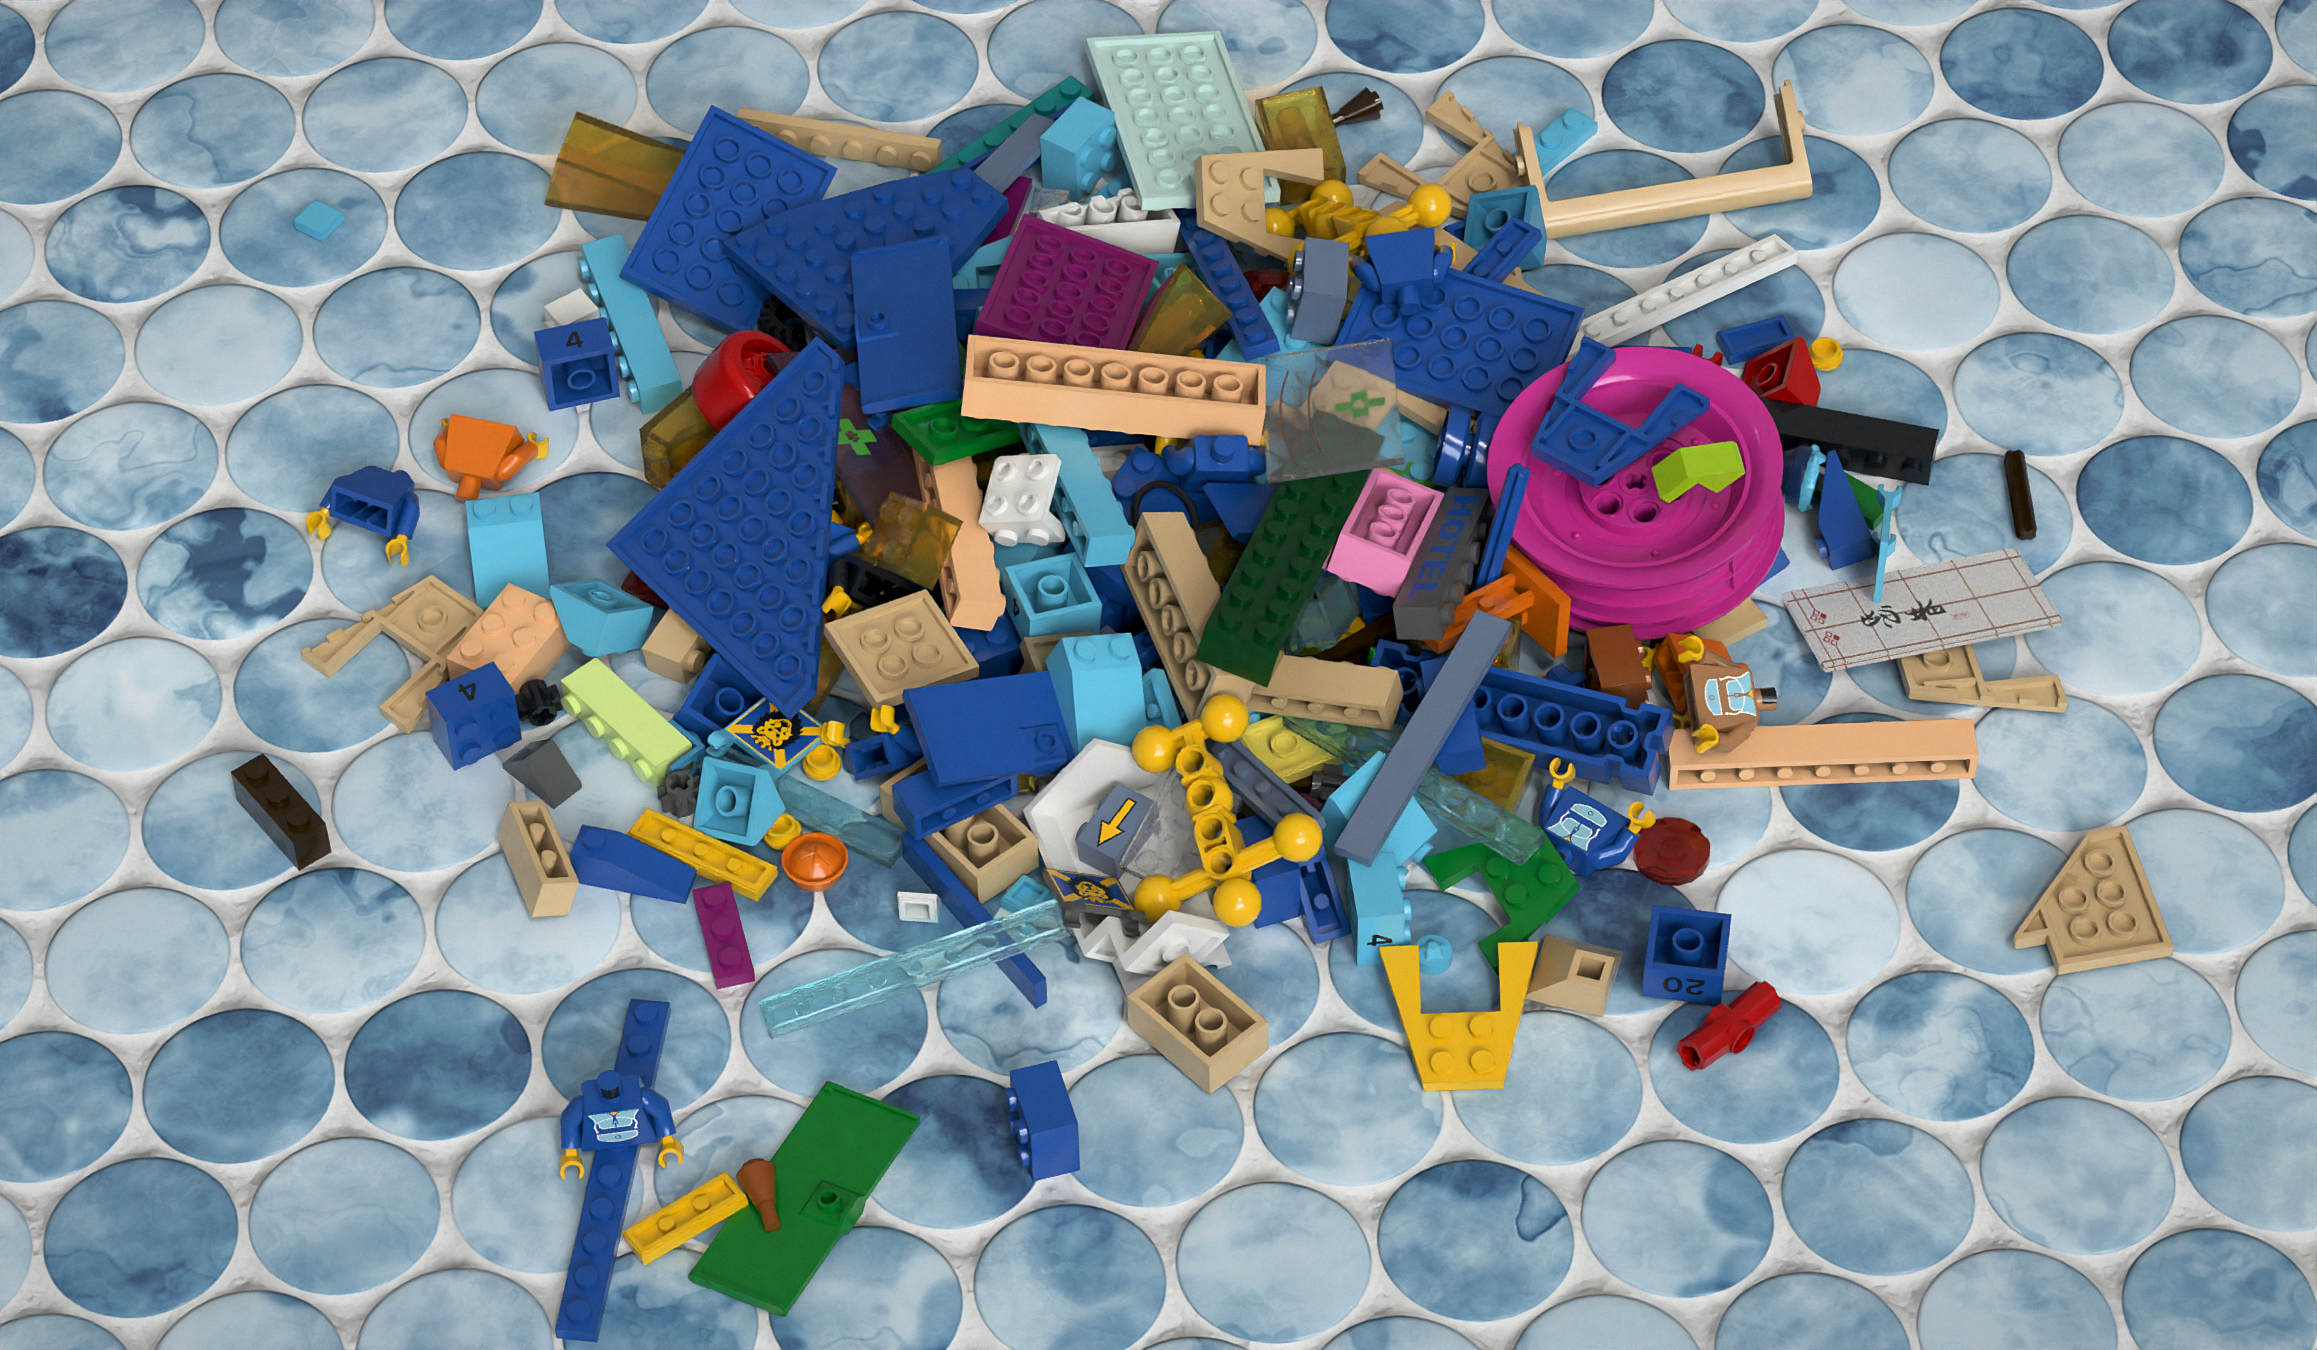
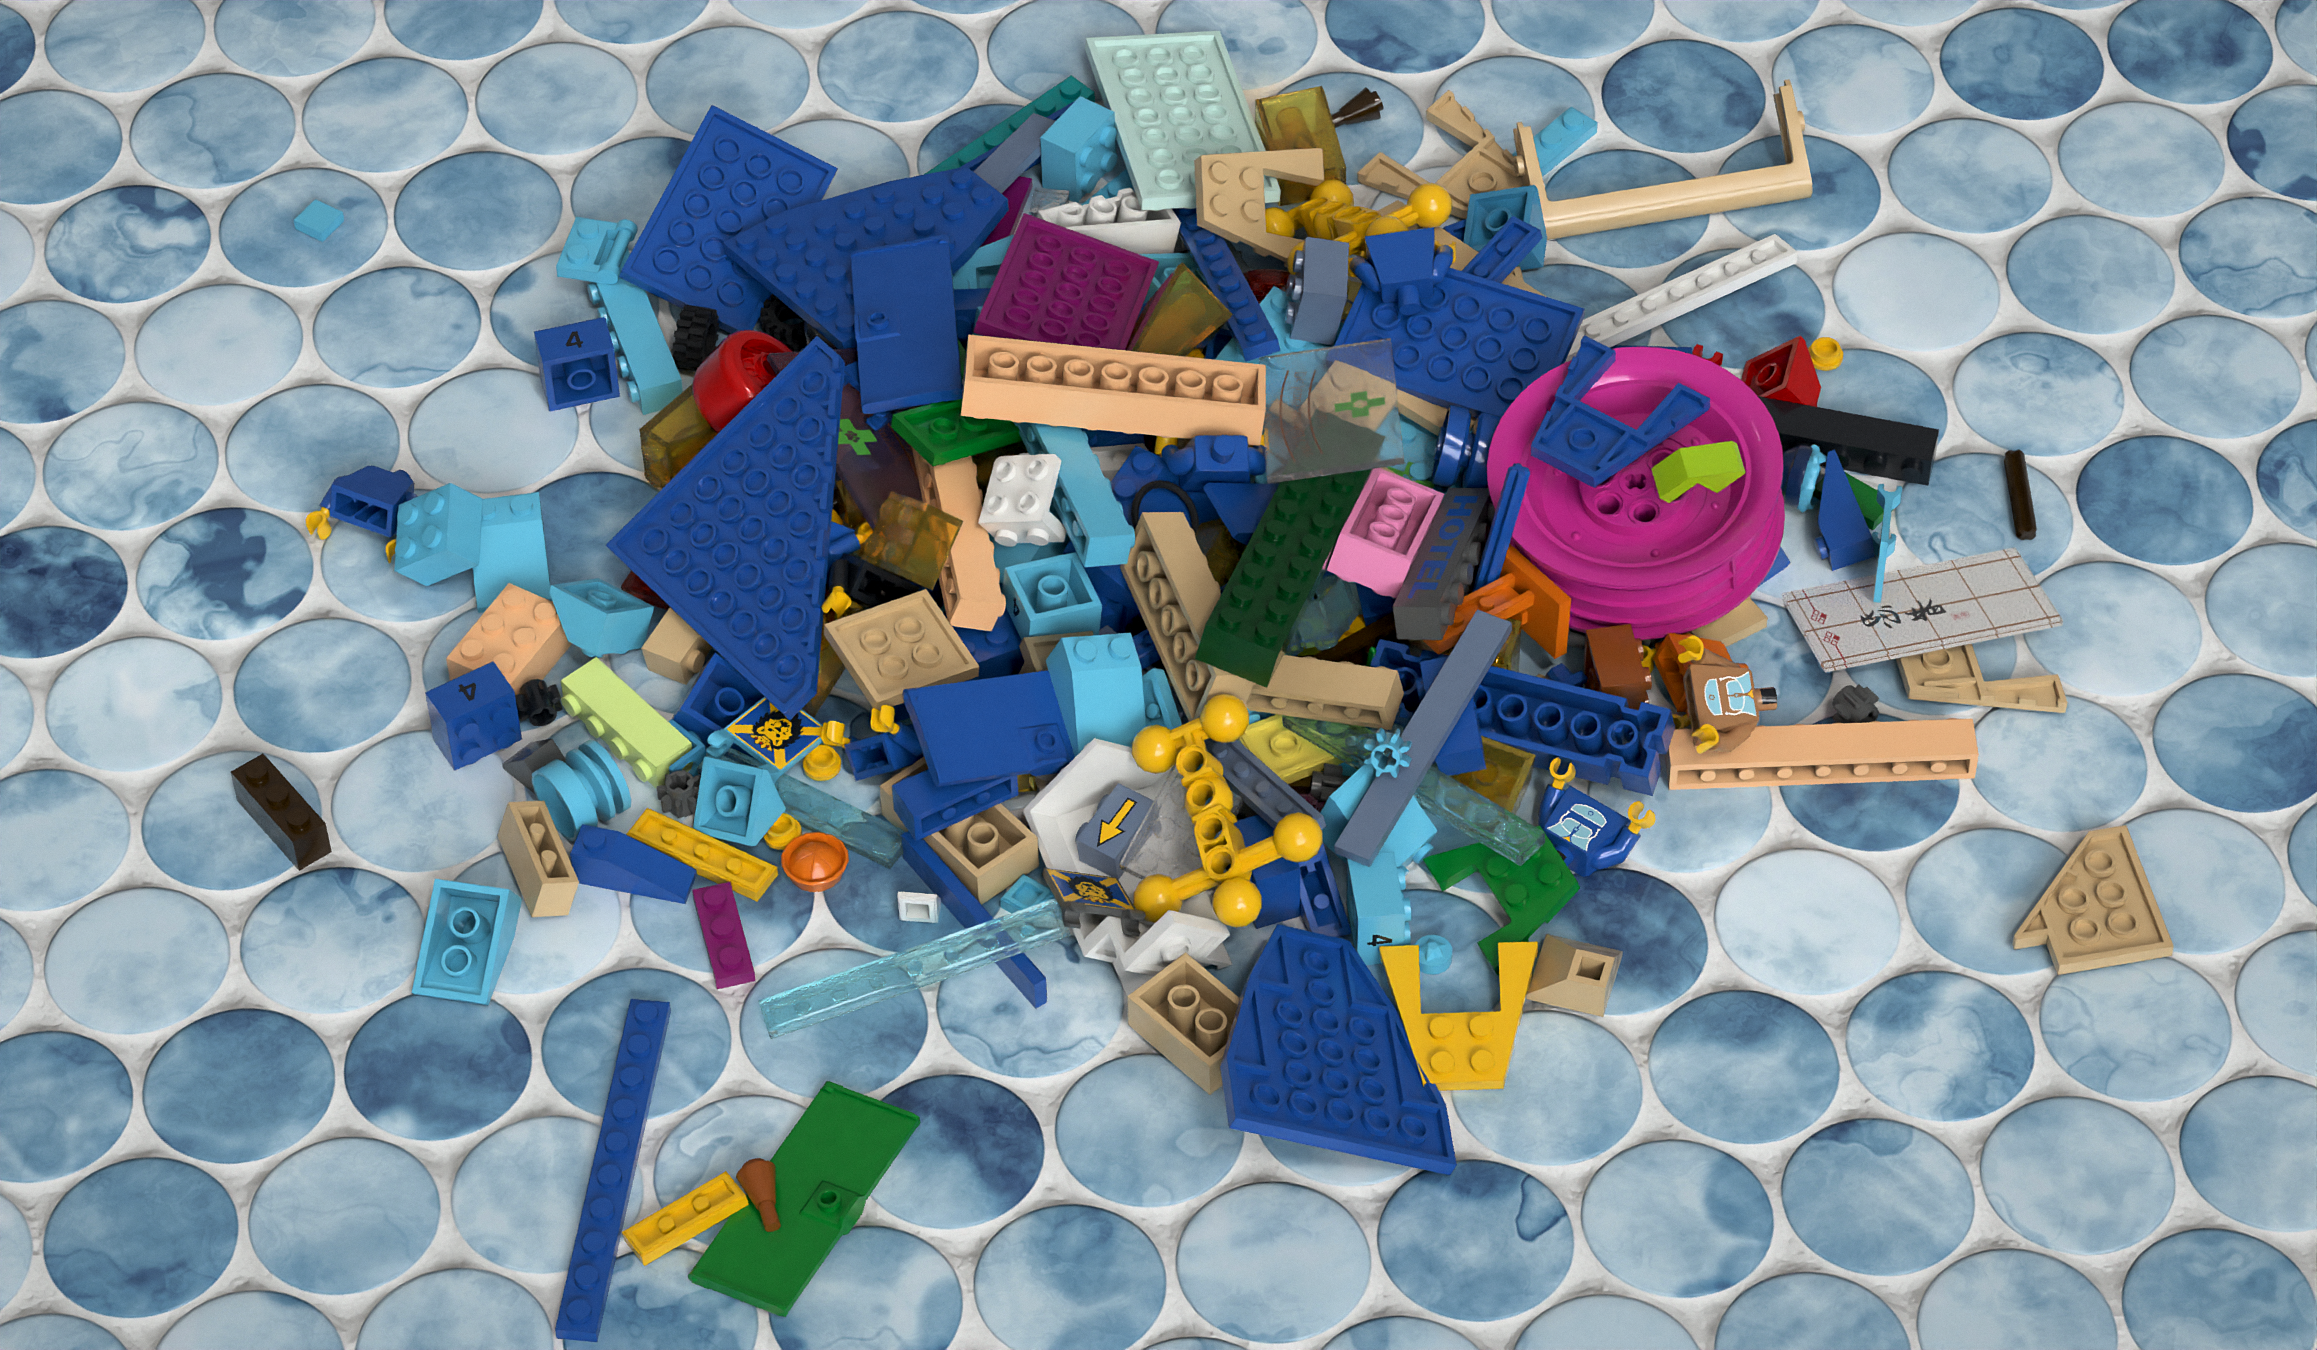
tan wing [300,575,485,734] -> none
orange torso [433,414,549,503] -> none
white brick [543,288,600,329] -> none
clear yellow slope [544,111,686,222] -> none
blue torso [558,1070,684,1180] -> none
tan plate [736,107,943,172] -> none
blue brick [1004,1060,1080,1182] -> none
clear red tile [1633,817,1710,886] -> none
blue brick [1642,905,1732,1005] -> none
red piece [1677,981,1782,1071] -> none
blue tile [1716,315,1796,365] -> none
none -> medium azure brick [394,483,483,586]
none -> medium azure slope [412,879,522,1006]
none -> medium azure wheel [532,739,632,842]
none -> medium azure plate [556,217,638,284]
none -> black tyre [672,305,719,372]
none -> blue piece [1220,924,1457,1175]
none -> medium azure gear [1364,727,1412,778]
none -> dark grey gear [1832,684,1879,723]

